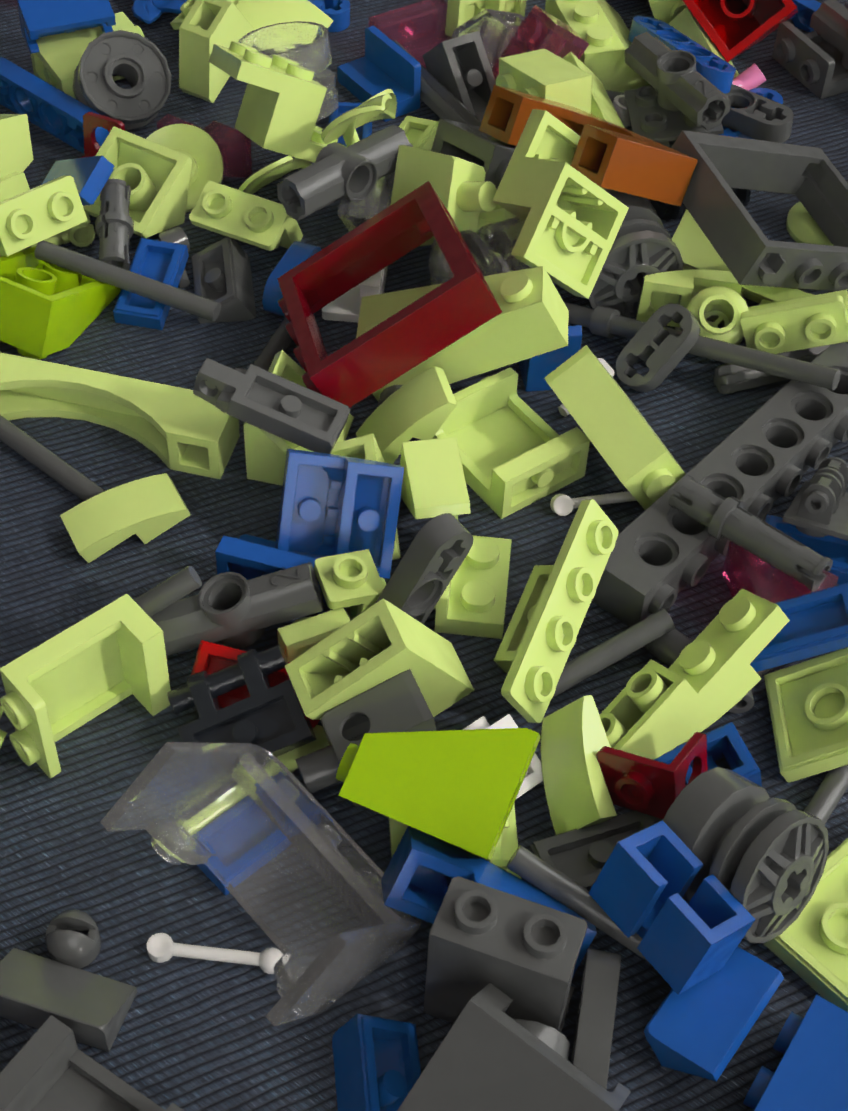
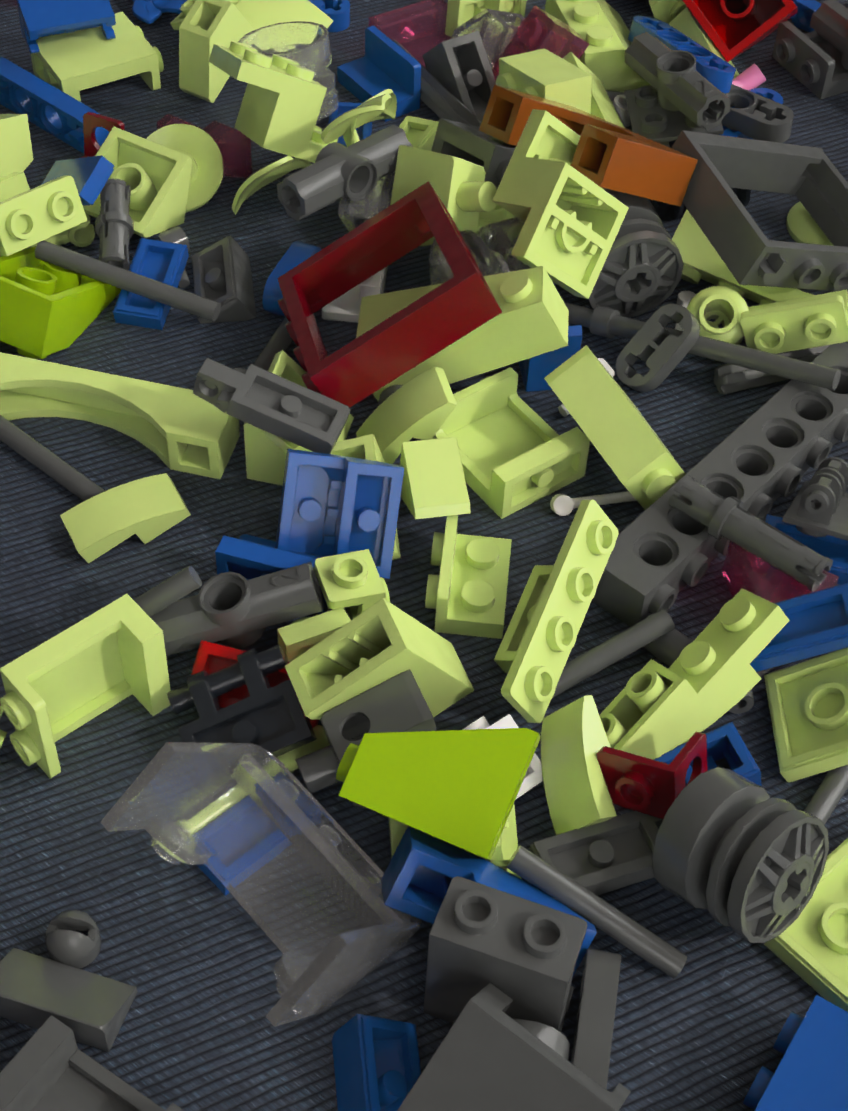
dark grey wheel [73,30,172,132] -> none
white hinge [147,933,285,974] -> none
yellowish green bracket [189,180,303,251] -> none
dark grey beam [376,513,473,624] -> none
blue piece [588,820,756,995] -> none
yellowish green slope [636,270,742,328] -> none
blue slope [644,946,784,1082] -> none

